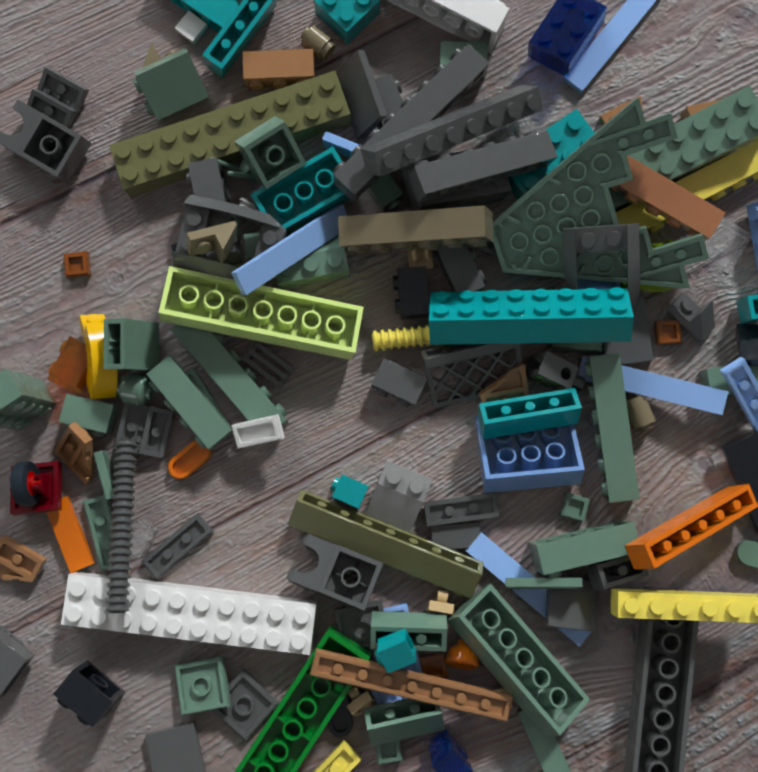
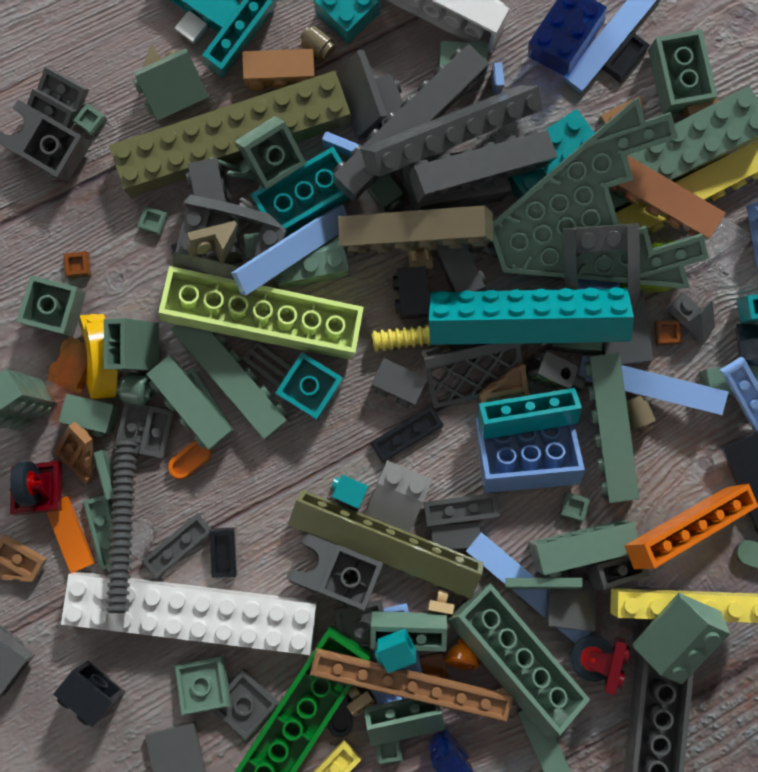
white tile [231,414,285,449] -> none
none -> sand green brick [17,275,86,338]
none -> sand green tile [72,103,107,137]
none -> sand green tile [137,206,169,237]
none -> black tile [209,527,237,578]
none -> teal brick [276,352,344,421]
none -> black tile [370,405,444,463]
none -> light blue tile [490,62,505,95]
none -> plate [571,635,631,695]
none -> black tile [602,31,650,83]
none -> sand green slope [633,593,730,684]
none -> sand green brick [648,29,718,115]

